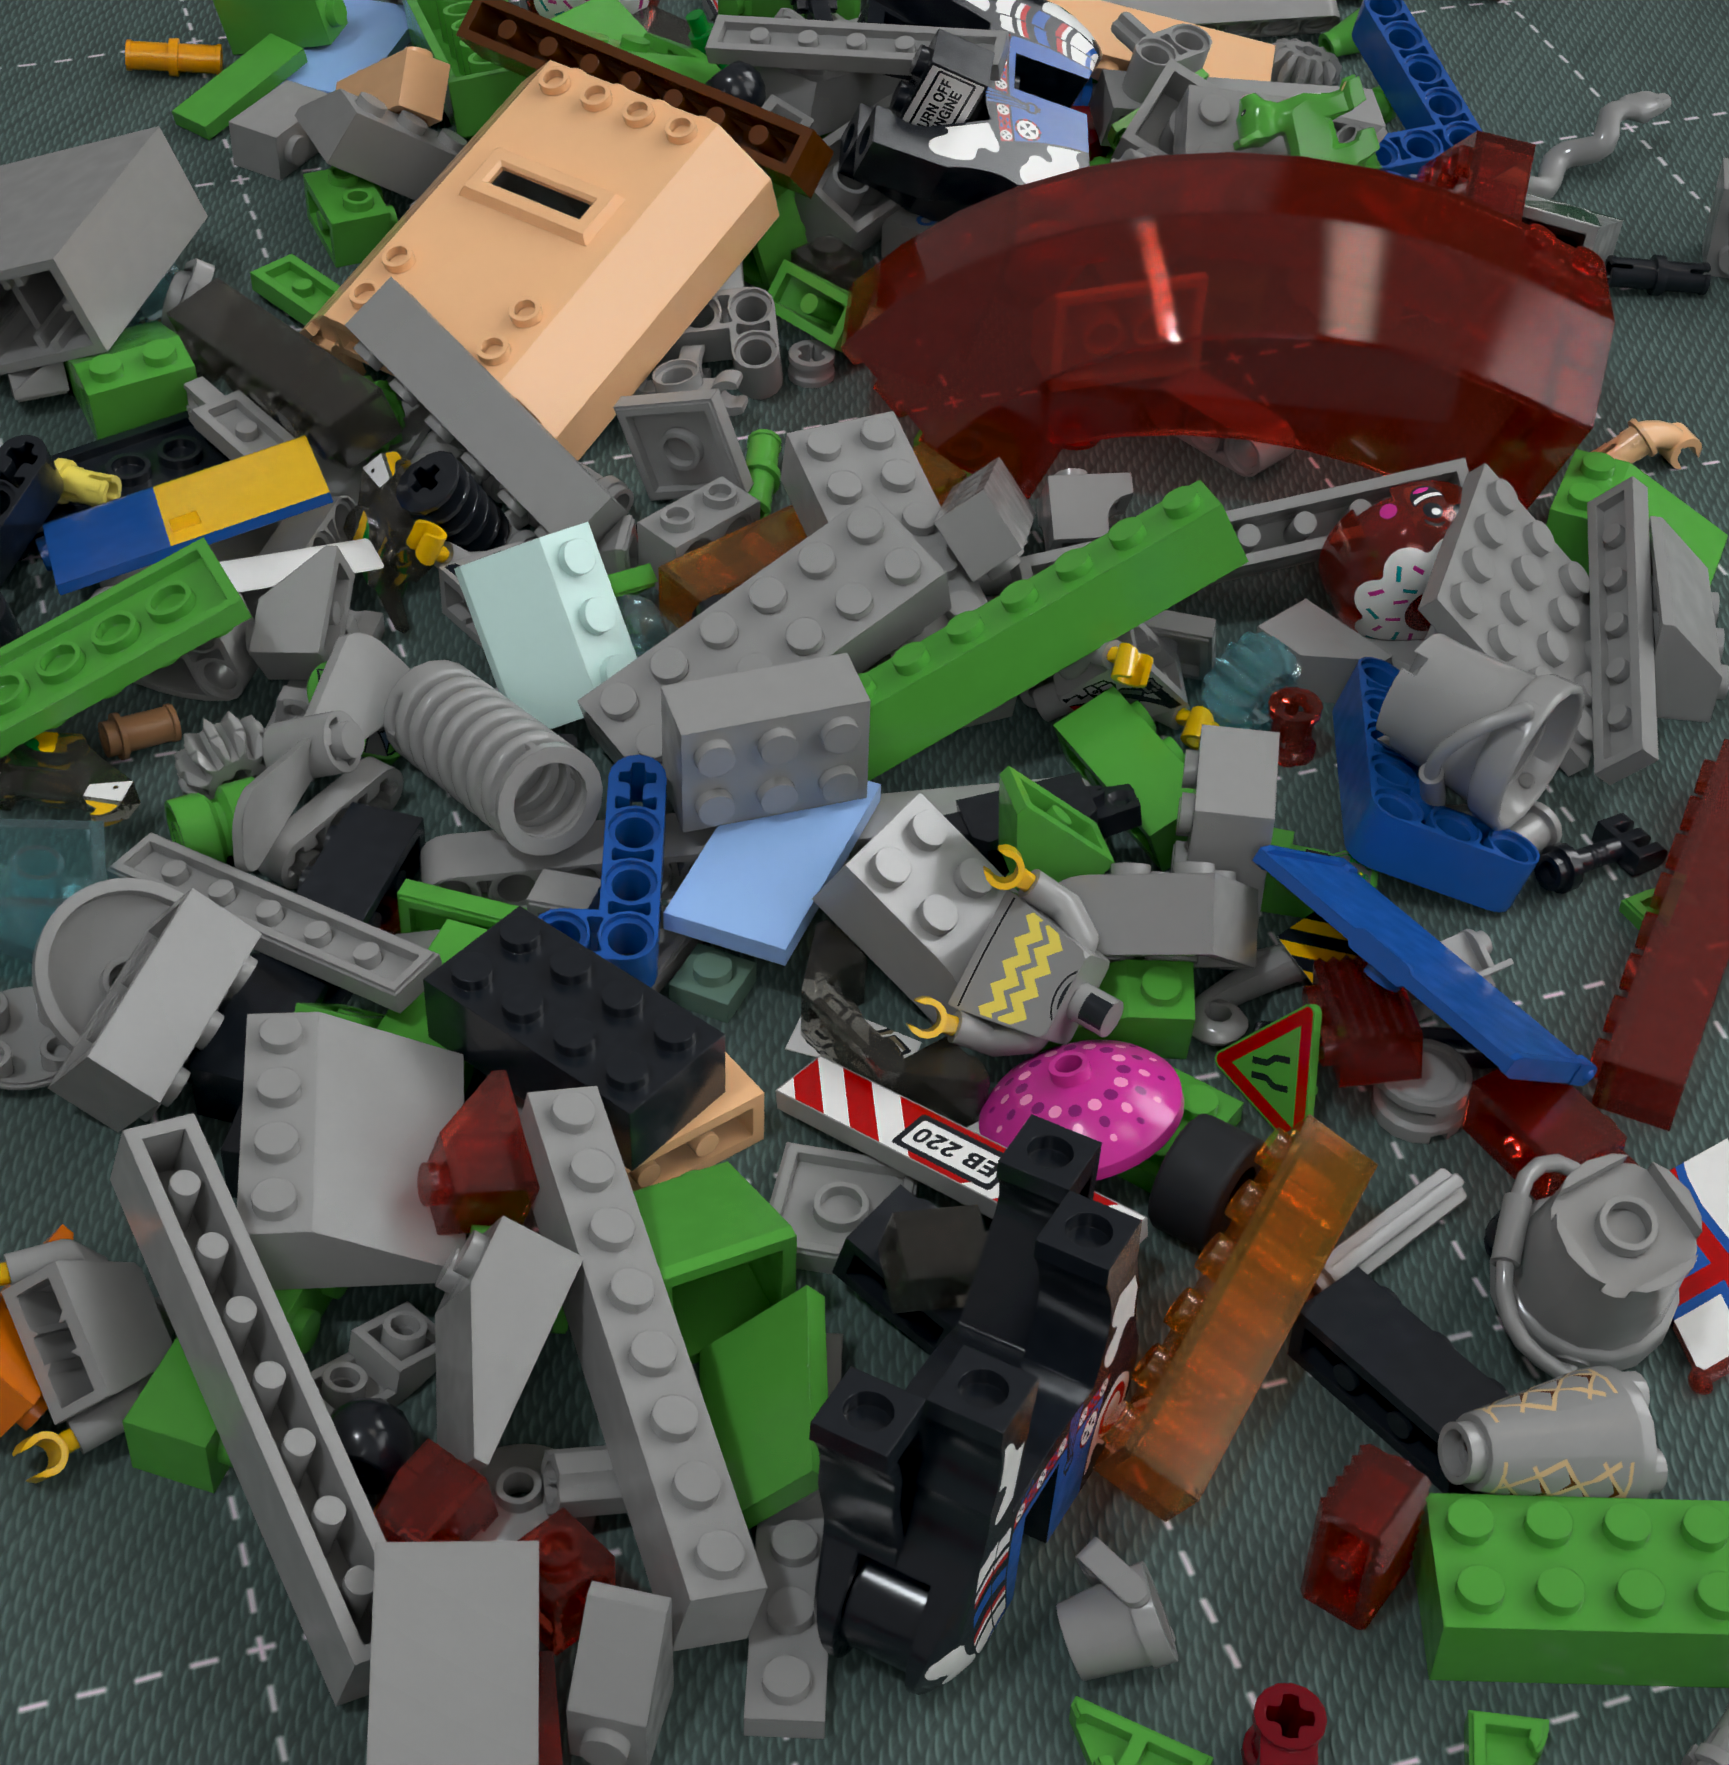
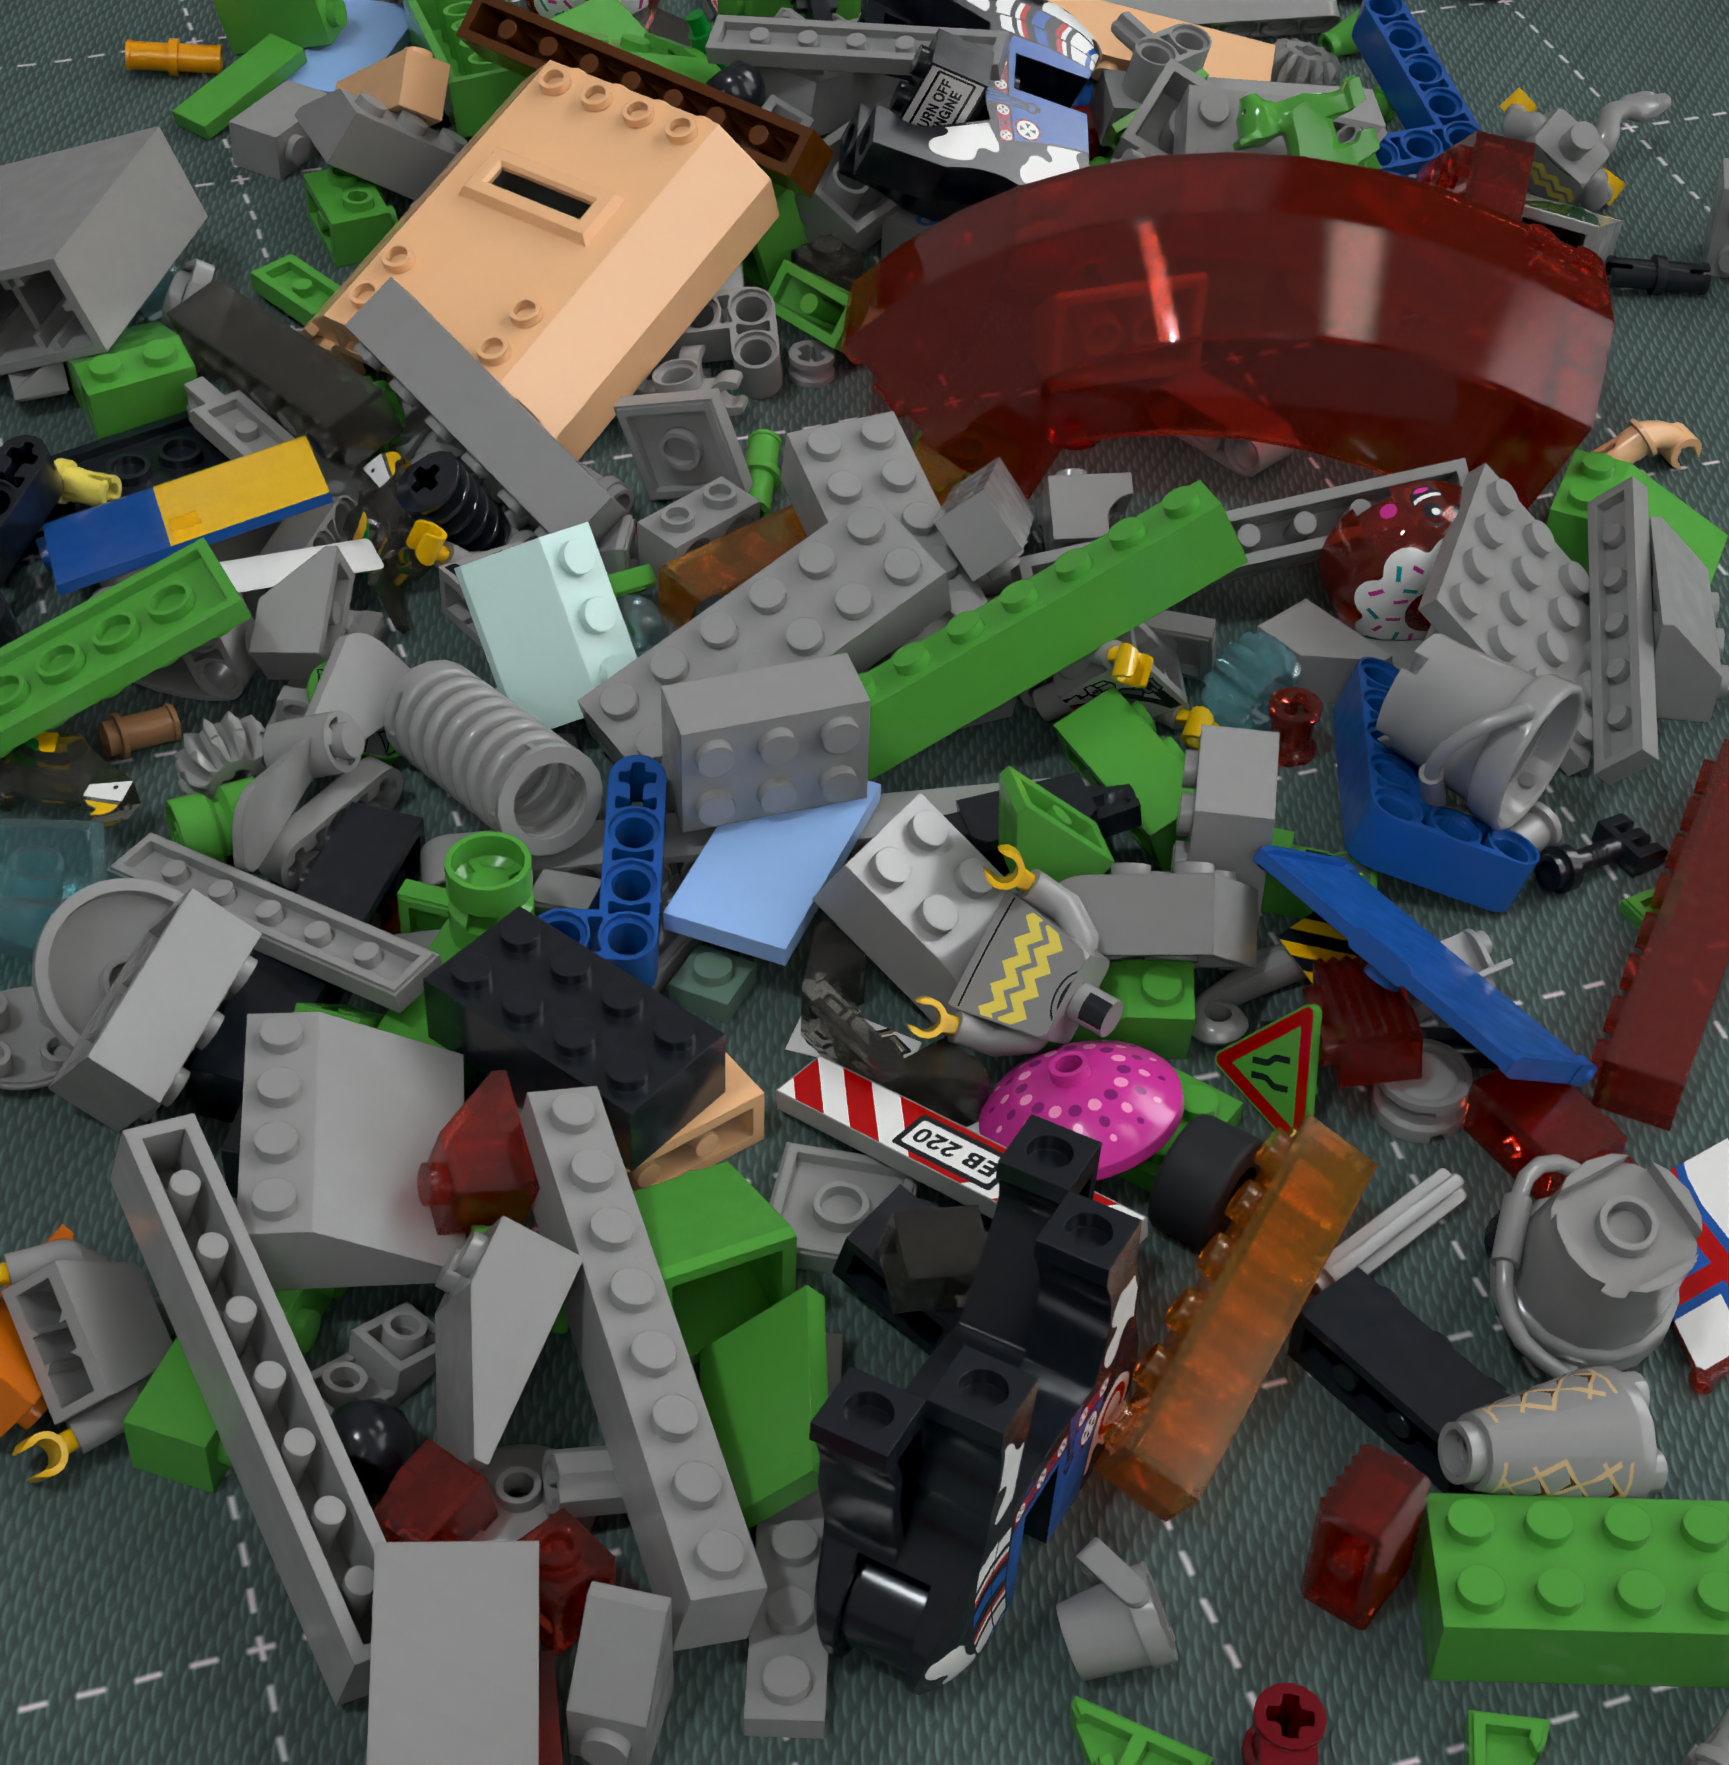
none -> bright green wheel [444,831,535,949]
none -> light grey torso [1492,87,1626,211]

